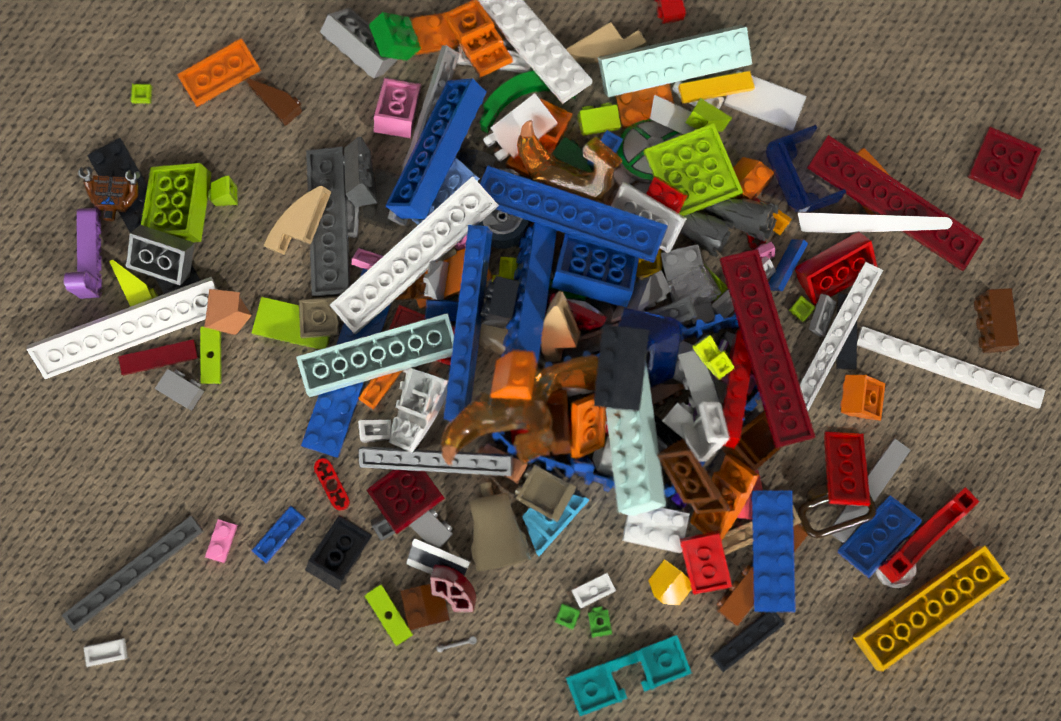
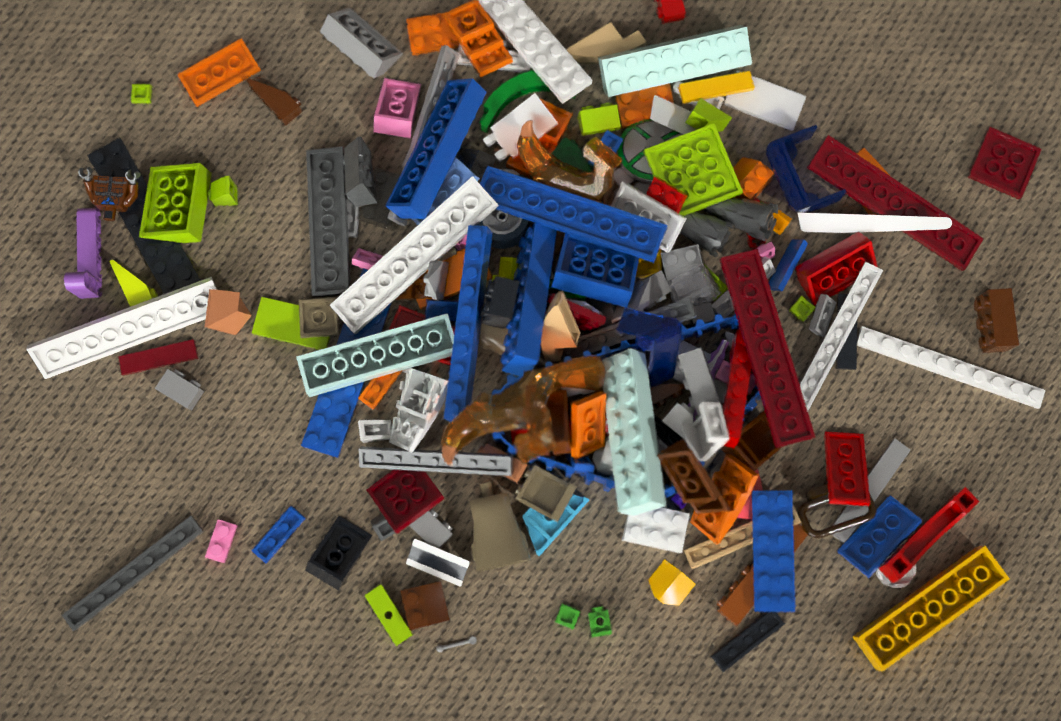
white tile [84,638,128,667] -> none
dark grey brick [126,225,195,285] -> none
lime tile [200,326,221,384] -> none
tan slope [264,186,331,255] -> none
red beam [314,458,350,511] -> none
green brick [369,12,421,61] -> none
dark red brick [430,565,477,612] -> none
orange slope [490,350,537,400] -> none
teal plate [566,635,692,717] -> none
white plate [572,573,616,609] -> none
black slope [593,324,650,411] -> none
red plate [680,530,732,595] -> none
neon yellow slope [692,335,734,379] -> none
orange slope [840,375,885,421] -> none

